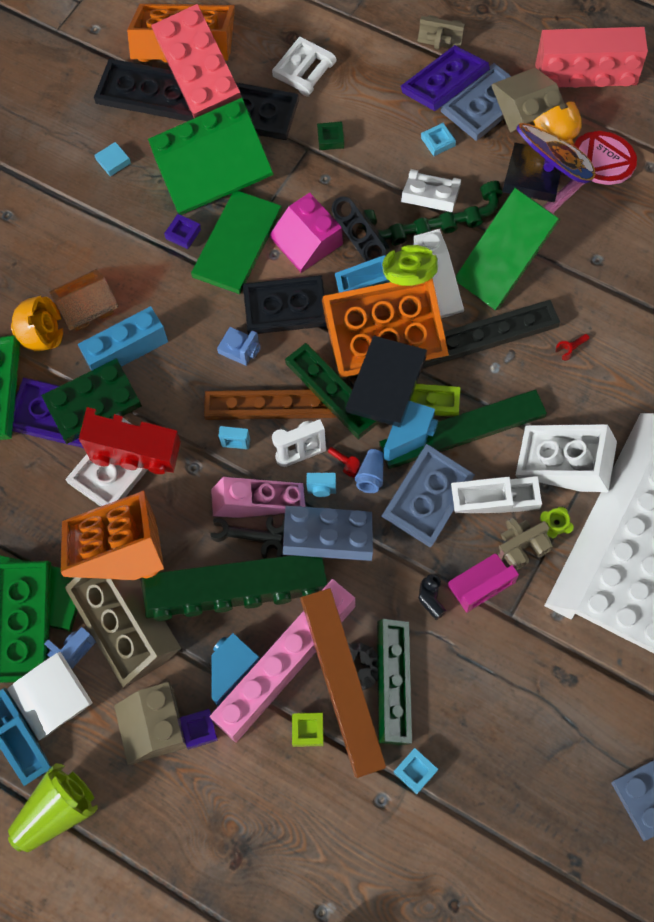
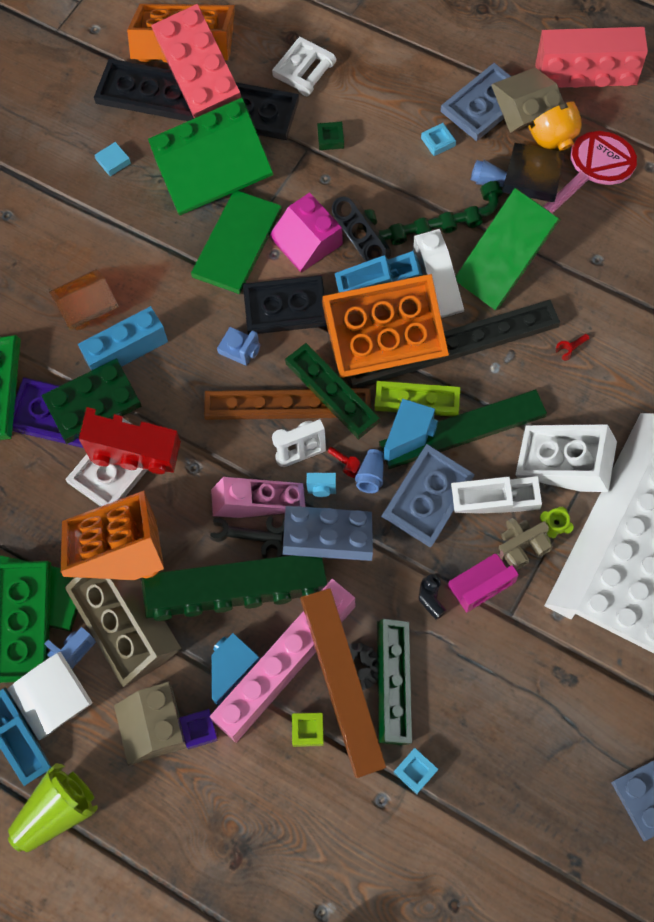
light orange cylinder [11,296,63,351] -> none
dark purple plate [164,214,201,249] -> none
medium azure tile [218,426,250,449] -> none
black tile [345,335,427,427] -> none
lime tile [382,245,438,286] -> none
dark purple tile [401,45,490,111] -> none
white plate [401,169,461,212] -> none
dark tan hips [417,15,465,50] -> none
shield [517,123,596,183] -> none
none -> medium blue cone [470,159,507,187]

